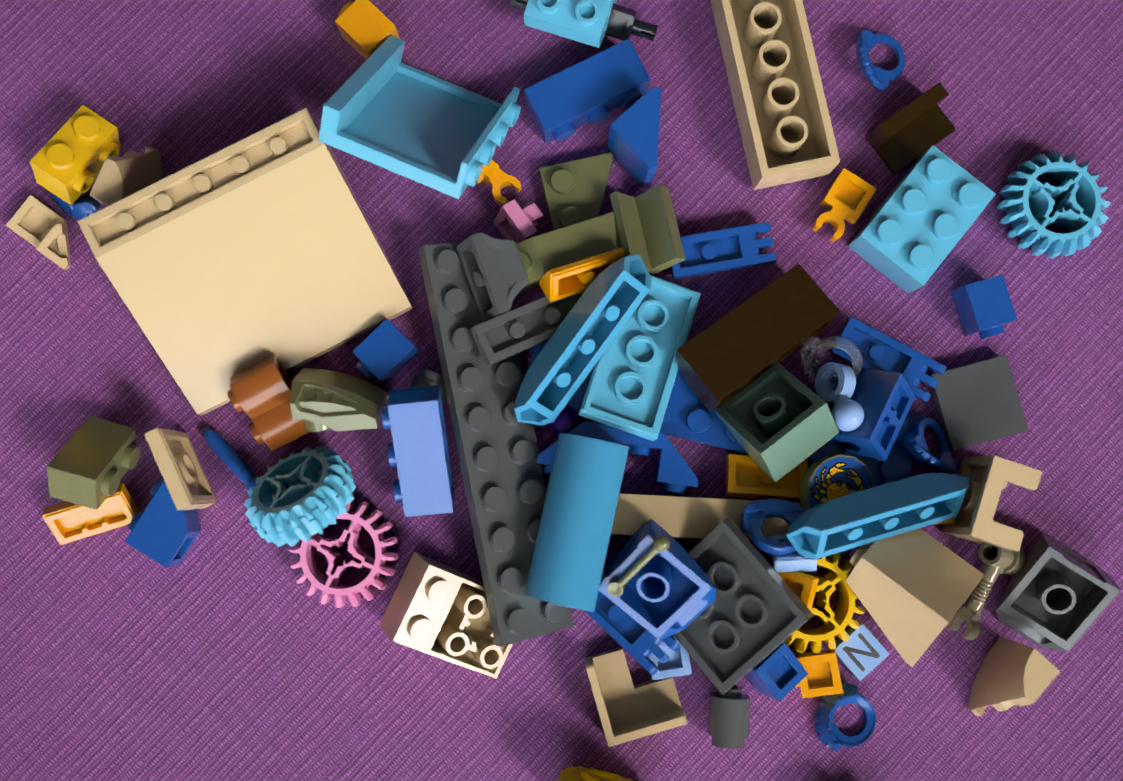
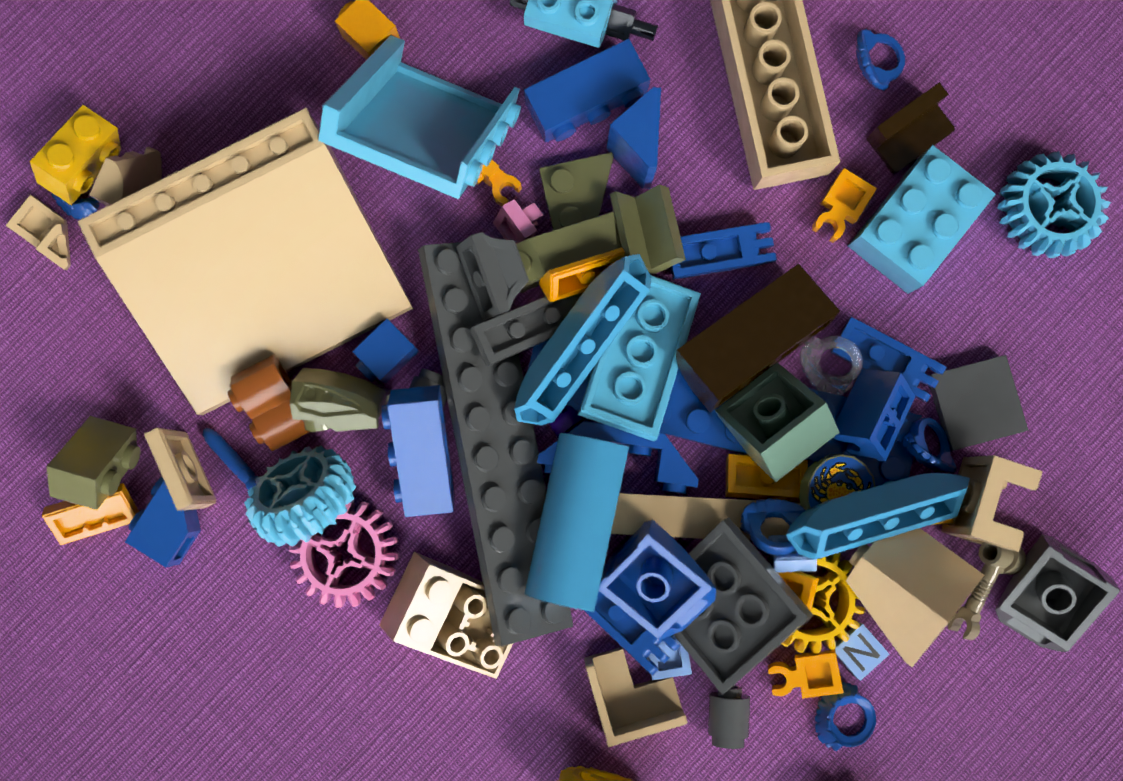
olive hinge [607,535,670,597] -> none
blue panel [745,642,808,702] -> none
light blue plate [815,362,864,432] -> none
blue brick [951,274,1017,339] -> none
tan slope [968,636,1060,717] -> none

